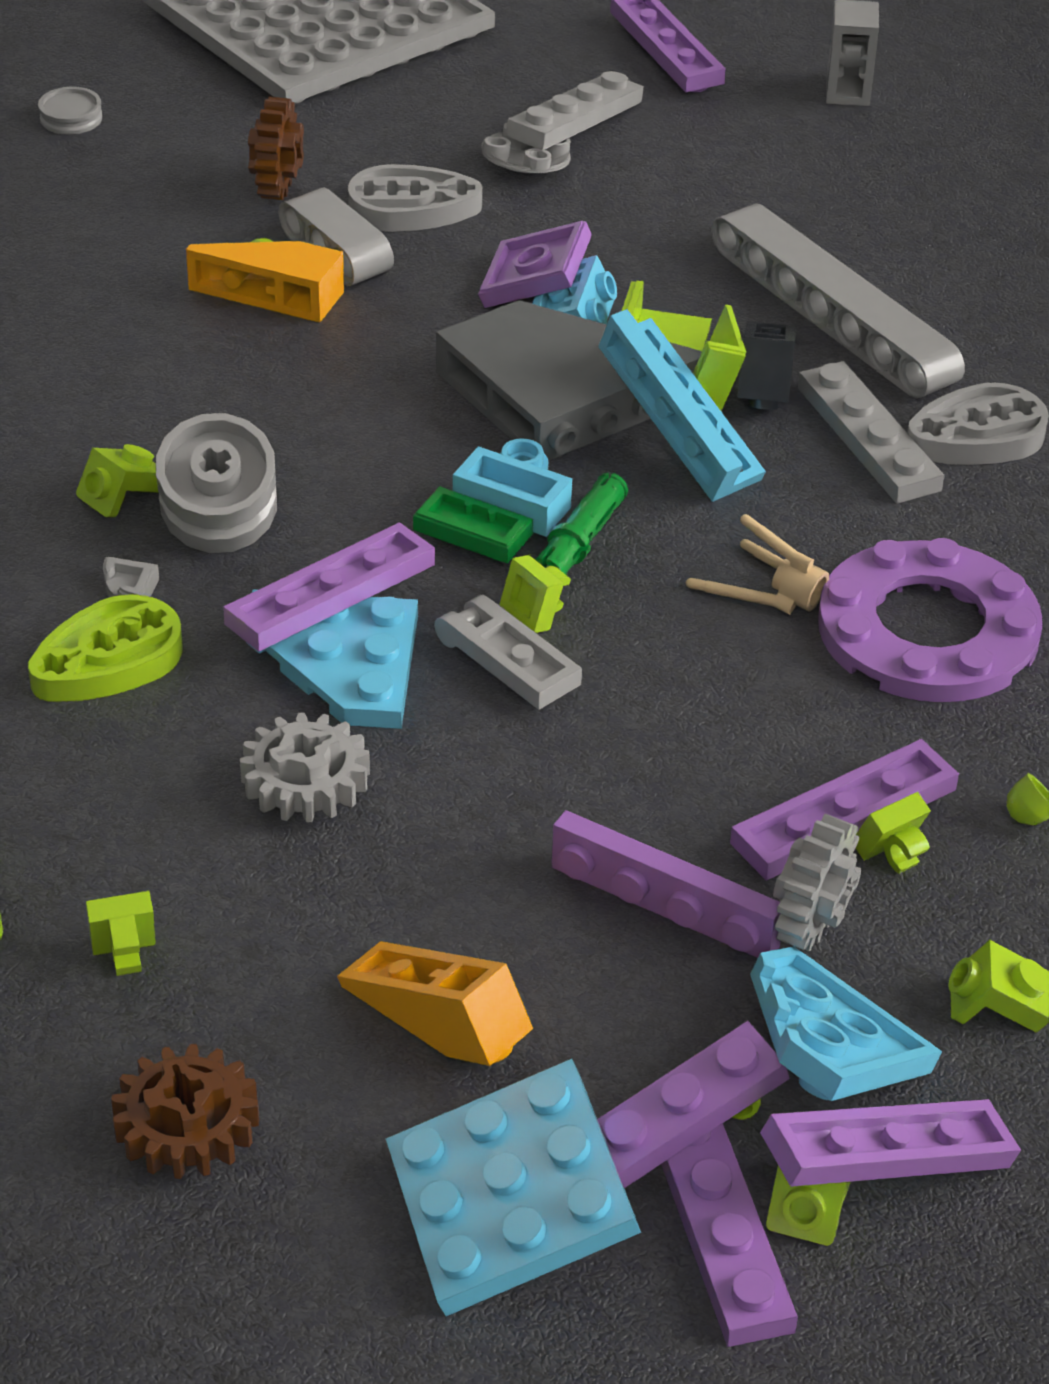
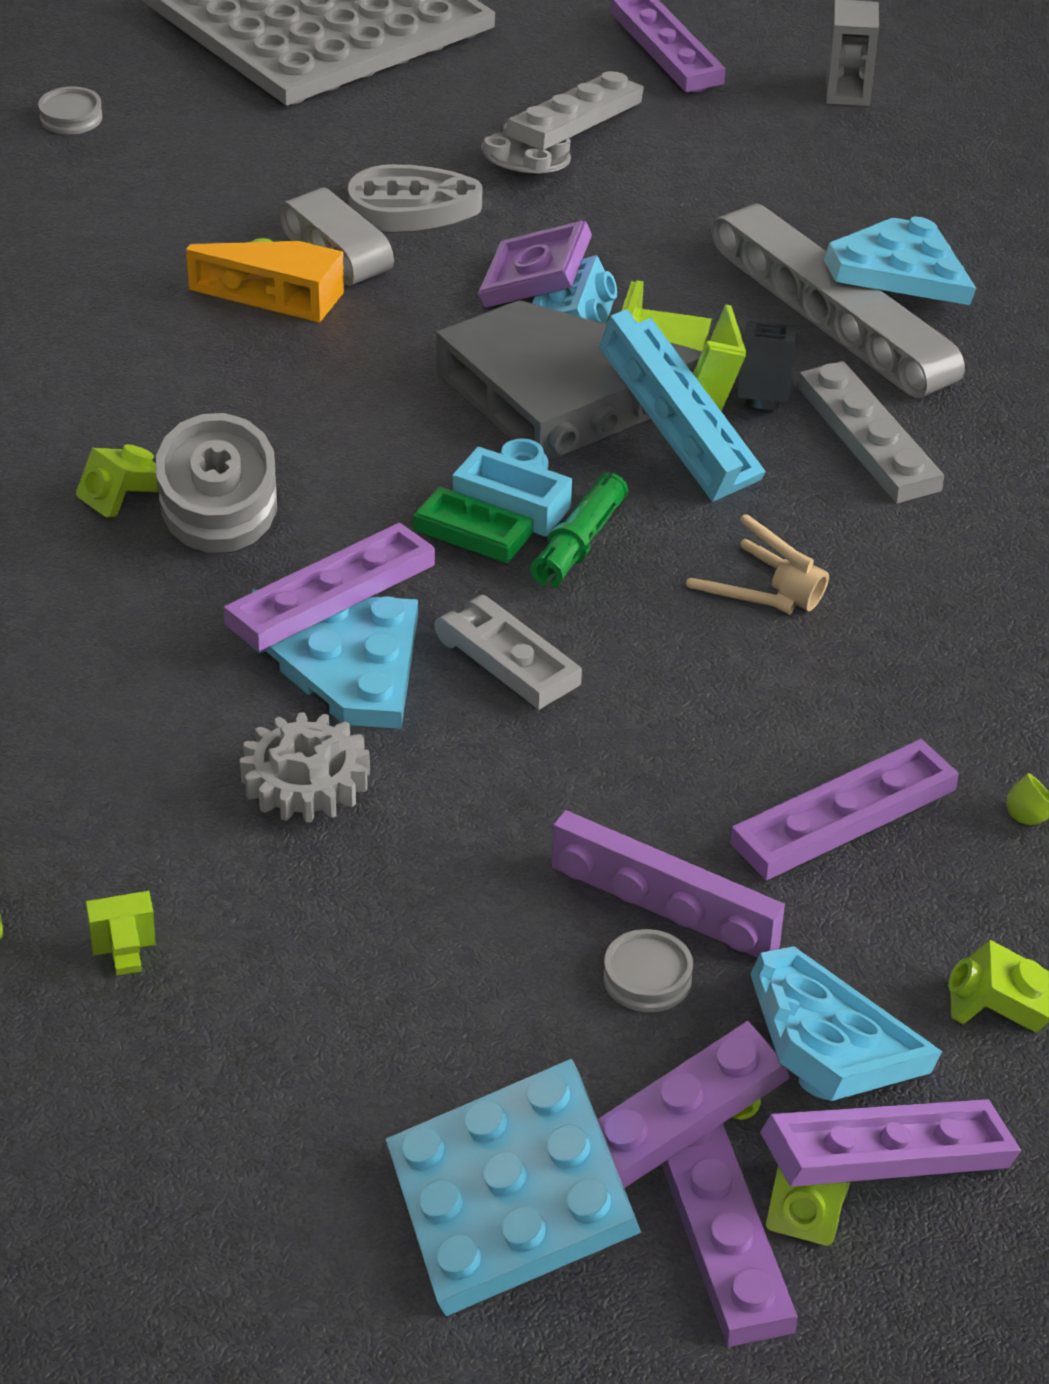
lime piece [28,594,183,702] -> none
light grey tile [103,557,159,597] -> none
reddish brown gear [111,1044,260,1179] -> none
reddish brown gear [248,96,304,200] -> none
light orange slope [337,941,533,1066] -> none
lime tile [499,555,571,633] -> none
light grey gear [773,814,861,951] -> none
medium lavender plate [818,538,1042,702] -> none
lime tile [856,792,931,874] -> none
light grey piece [907,383,1049,465] -> none
none -> light grey piece [603,929,693,1012]
none -> medium azure plate [824,216,976,305]

